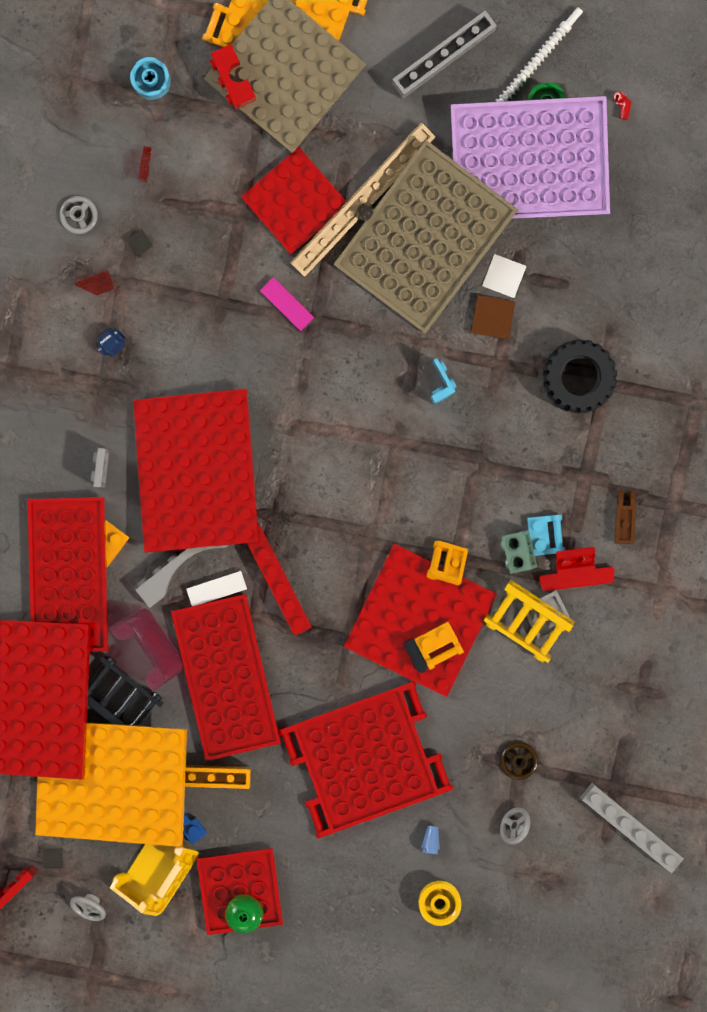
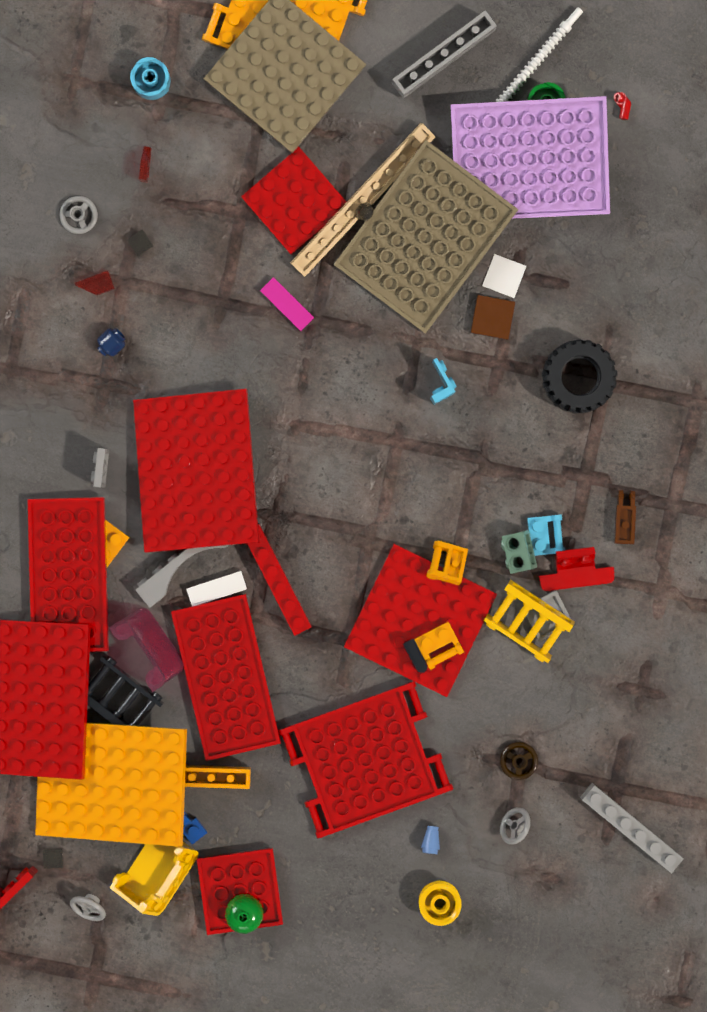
red arch [209,44,256,110] -> none

